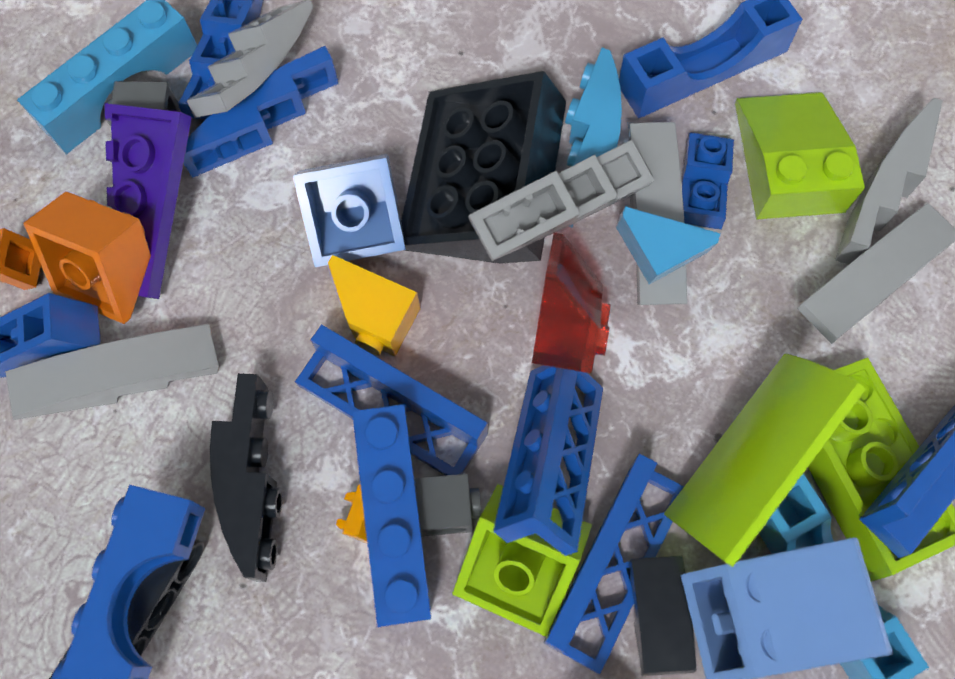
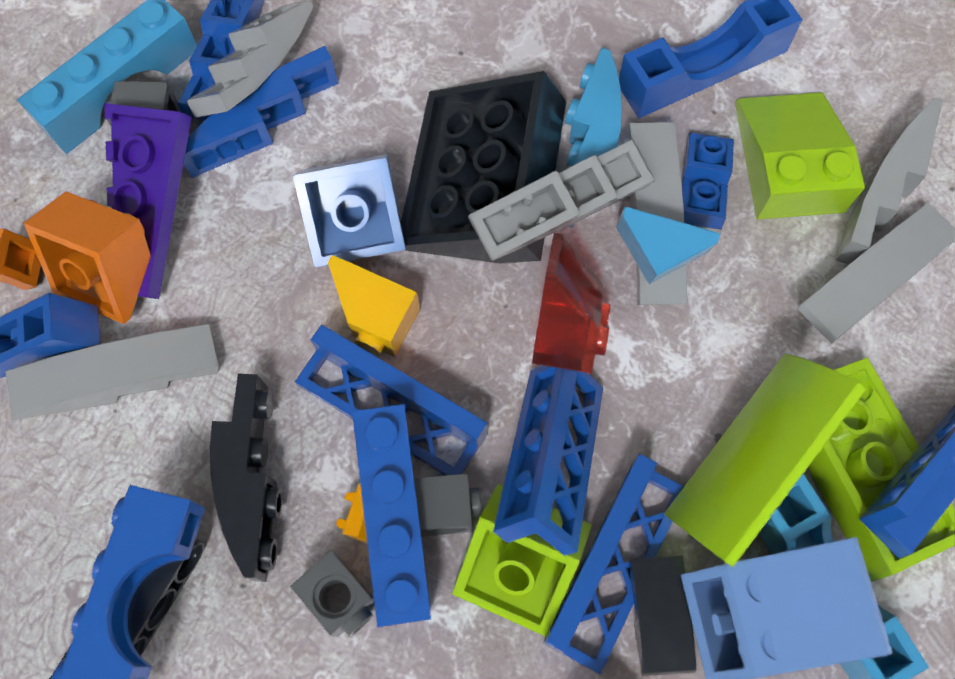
none -> dark grey brick [290,550,374,637]

